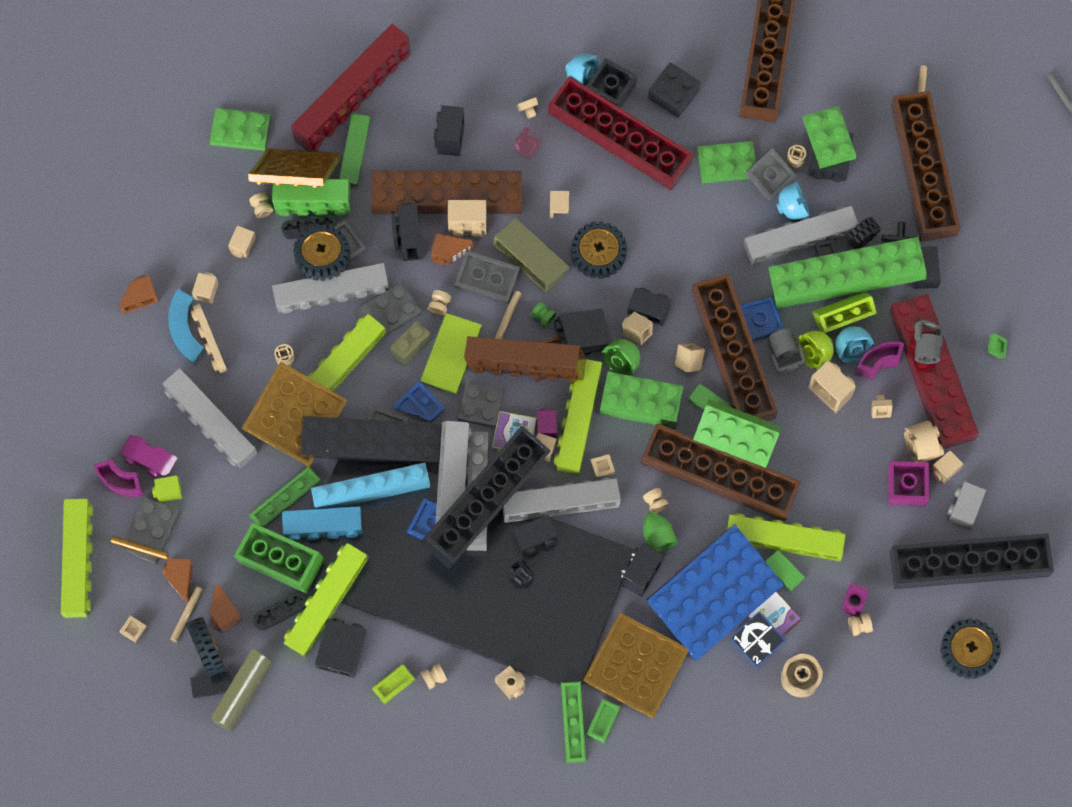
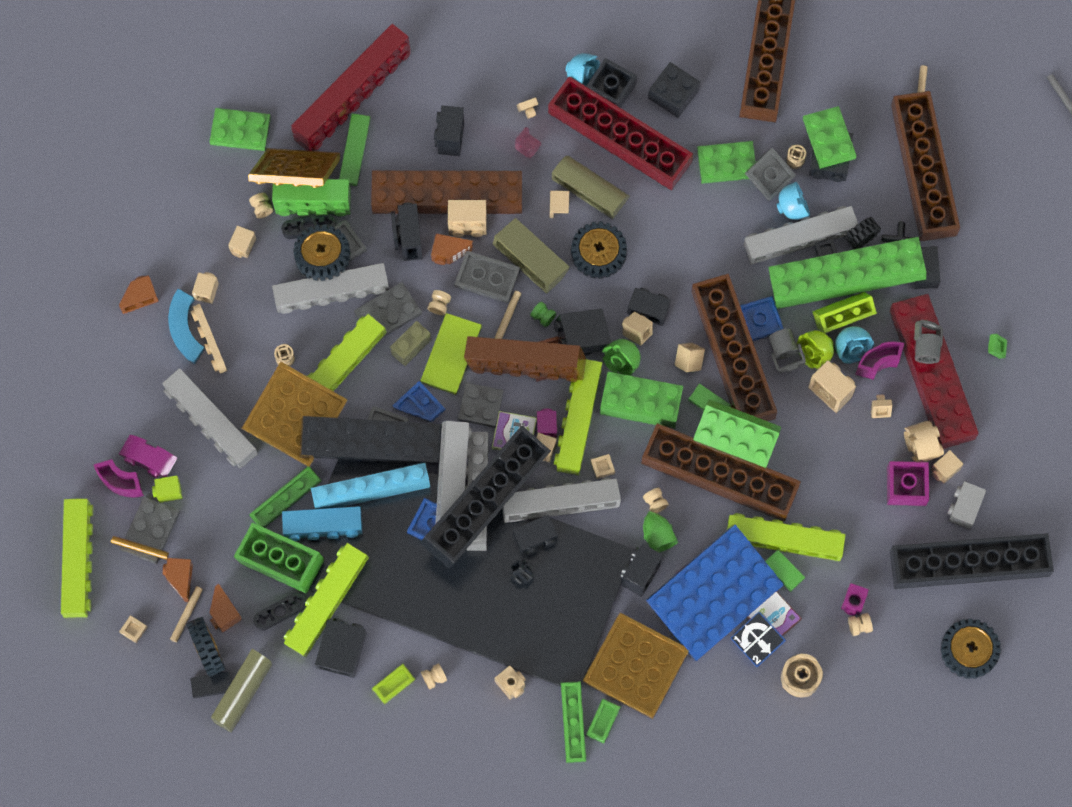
none -> olive brick [552,155,630,219]

